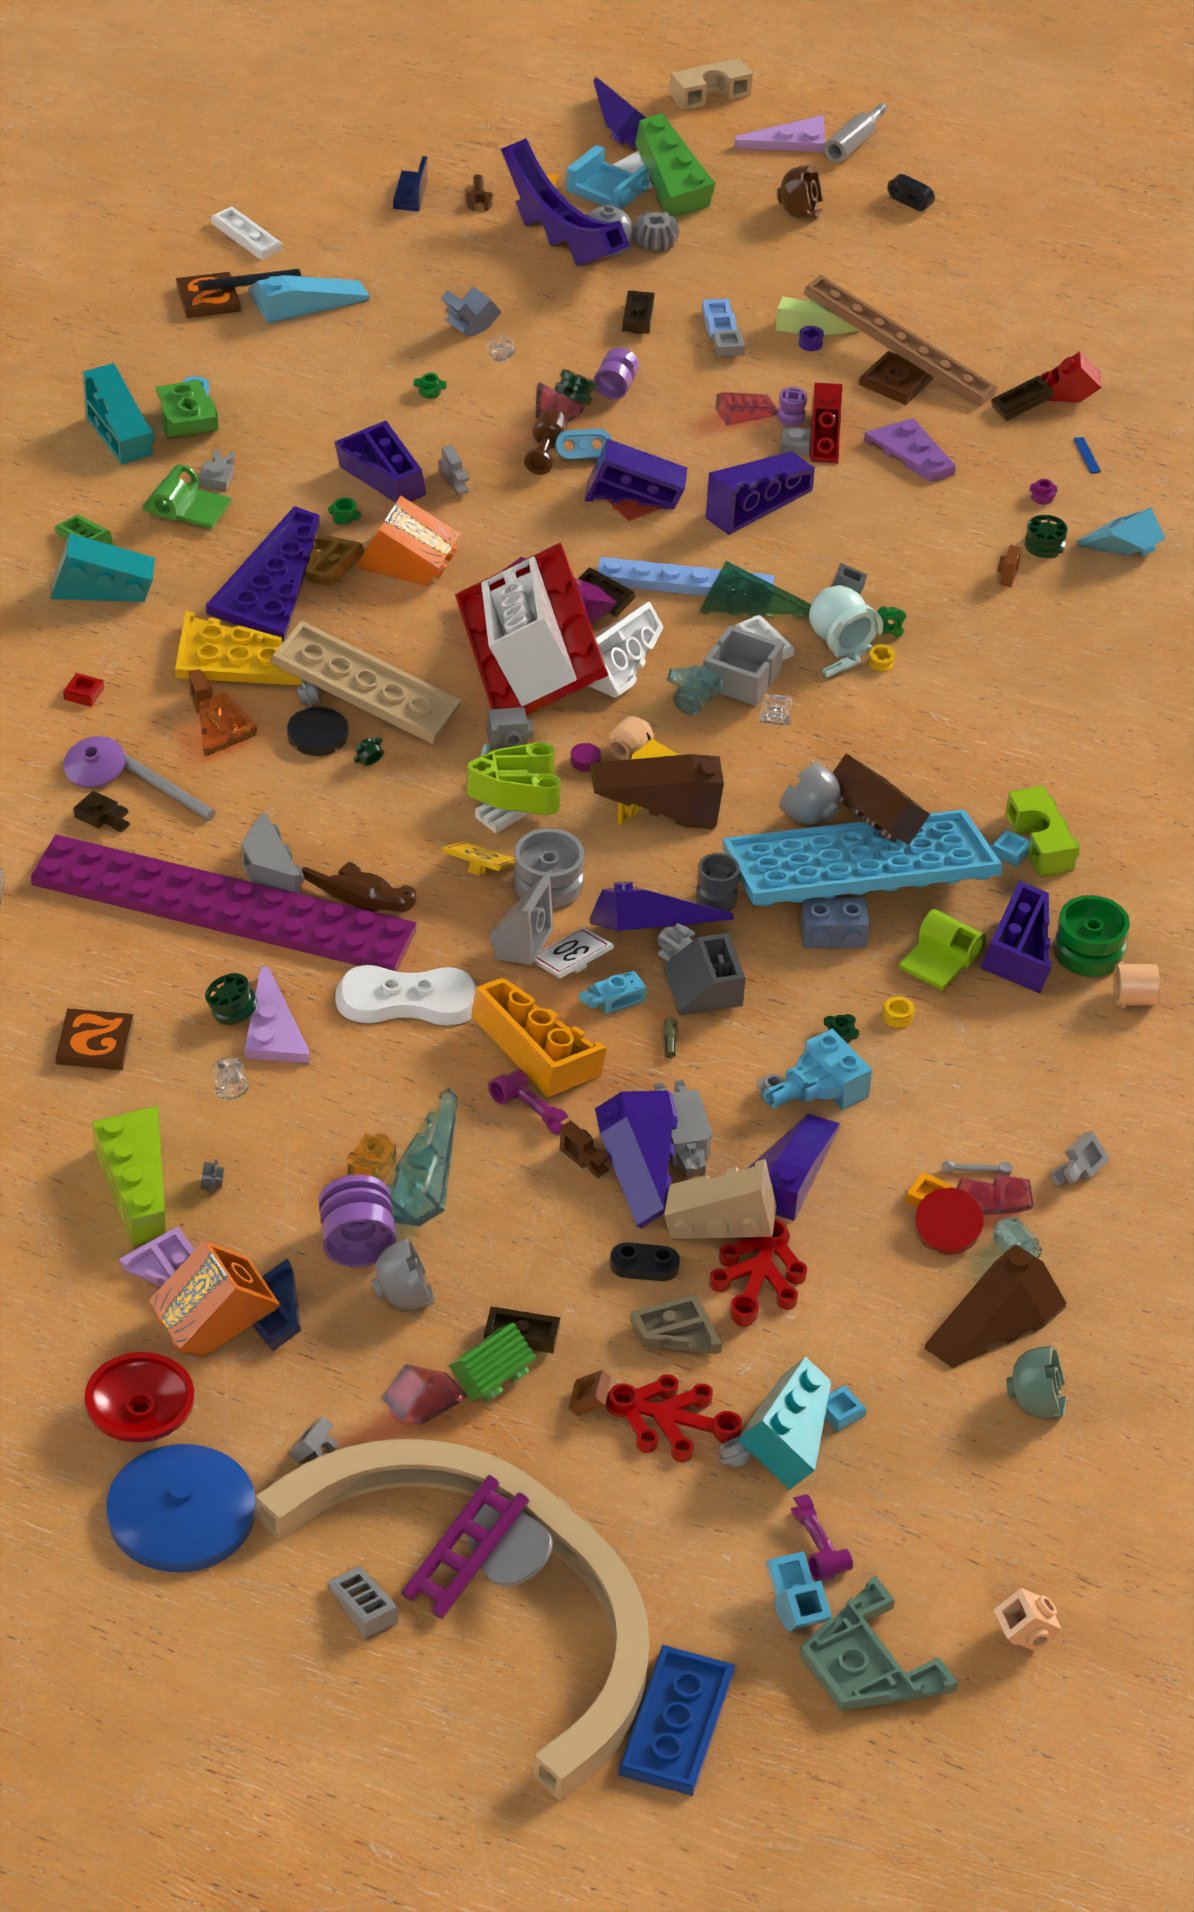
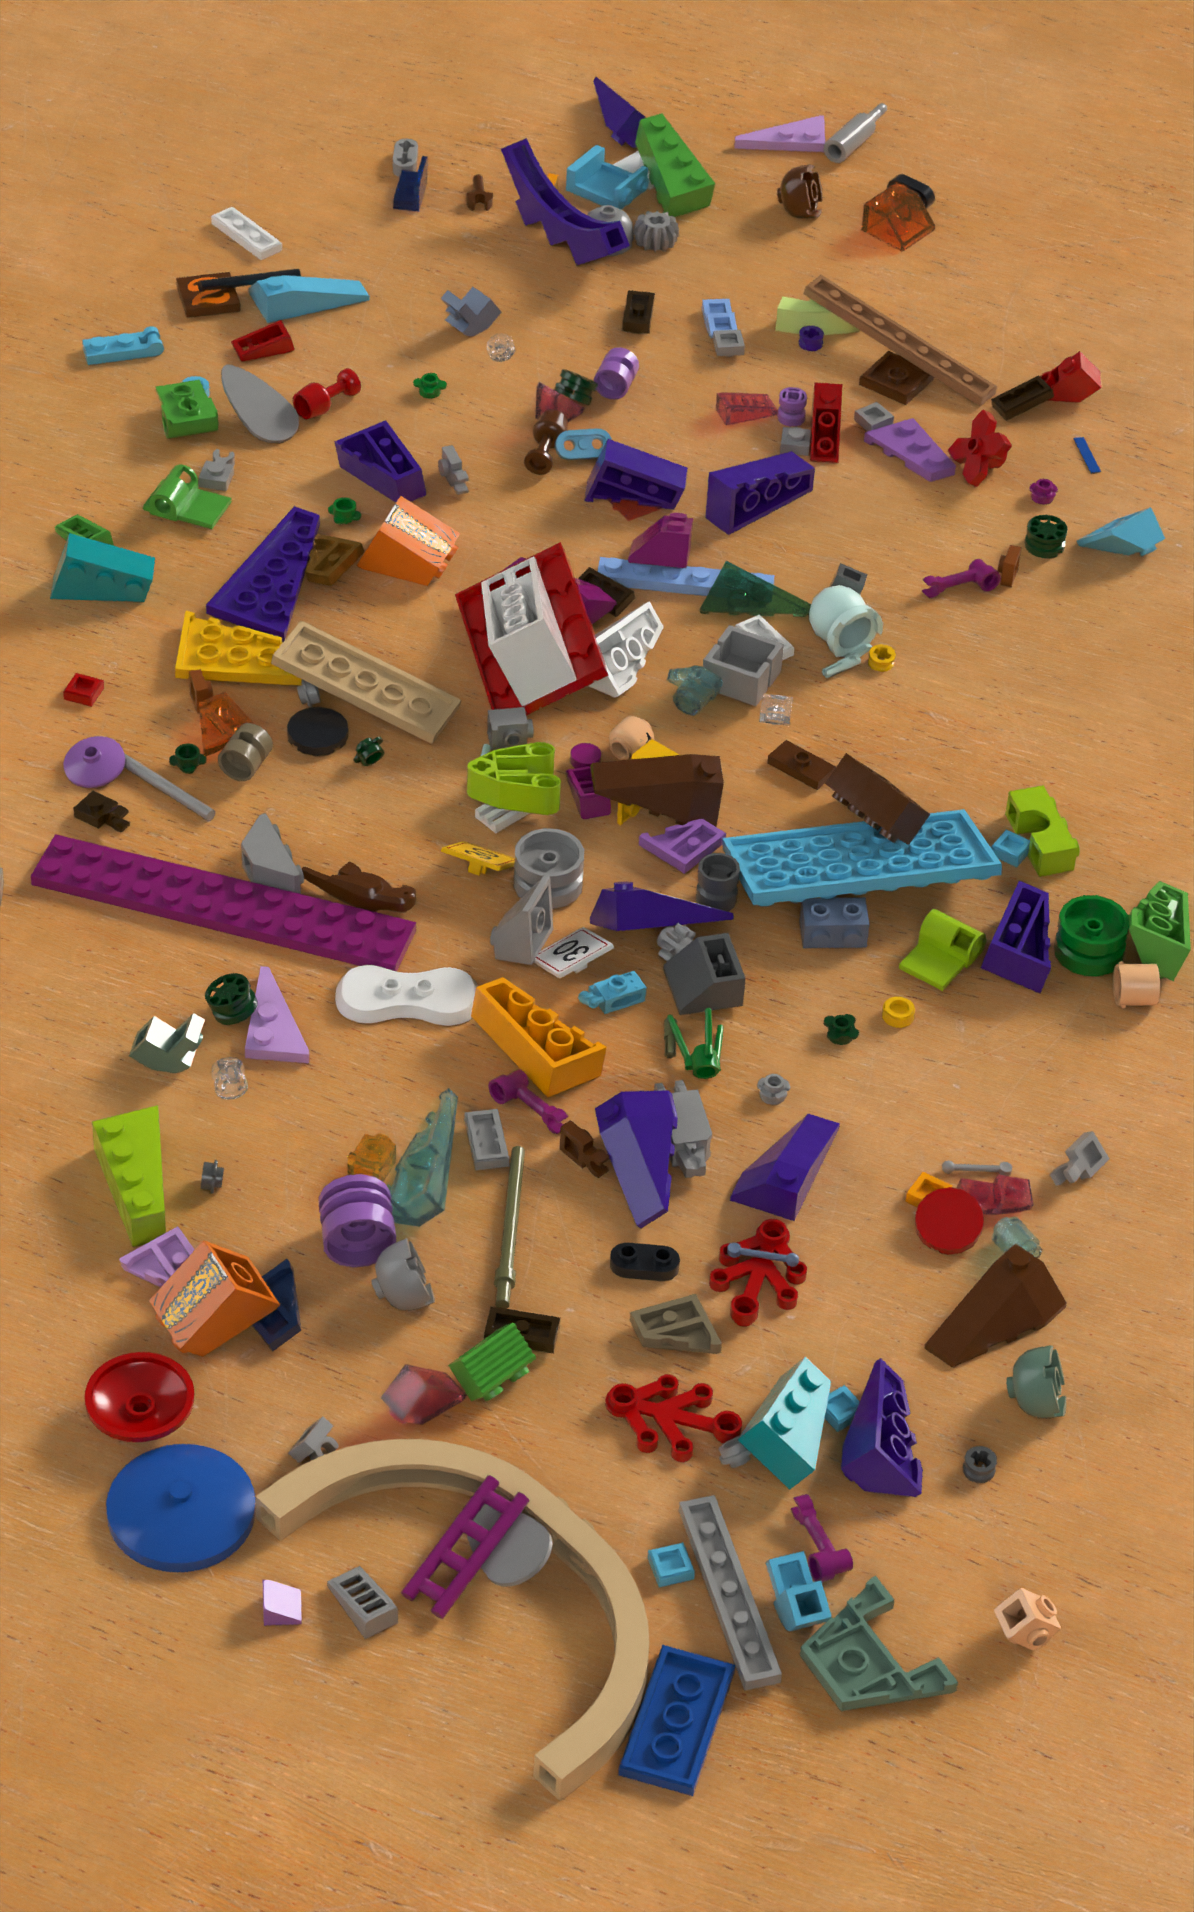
reddish brown tile [56,1008,134,1070] -> none
teal wedge [83,363,155,464] -> none
dark orange plate [569,1370,611,1416] -> none
tan wedge [664,1159,777,1239] -> none
tan arch [670,58,753,111] -> none
medium azure brick [764,1028,872,1110] -> none
light grey cylinder [779,762,841,826] -> none
green plate [877,606,906,637] -> none
none -> medium azure plate [82,326,164,365]
none -> sand green brick [129,1013,204,1073]
none -> dark green plate [169,744,207,774]
none -> dark tan wheel [218,723,273,781]
none -> light grey shield [221,365,299,443]
none -> red slope [231,320,295,362]
none -> slope [263,1580,302,1626]
none -> red piece [293,368,361,419]
none -> light grey beam [393,139,418,178]
none -> light grey plate [464,1109,509,1170]
none -> olive bar [494,1146,525,1309]
none -> magenta slope [566,766,611,819]
none -> magenta slope [628,513,693,568]
none -> medium lavender wing [639,819,726,874]
none -> medium azure tile [647,1543,695,1588]
none -> green plant [667,1007,724,1079]
none -> light grey plate [679,1495,782,1691]
none -> sand blue hinge [727,1243,799,1267]
none -> reddish brown plate [767,740,836,790]
none -> dark purple wedge [841,1358,923,1497]
none -> light grey plate [854,402,894,431]
none -> clear orange slope [861,182,936,252]
none -> magenta brick [922,559,1001,598]
none -> red plant [948,410,1012,487]
none -> dark grey bush [963,1446,997,1483]
none -> bright green wedge [1129,881,1191,981]

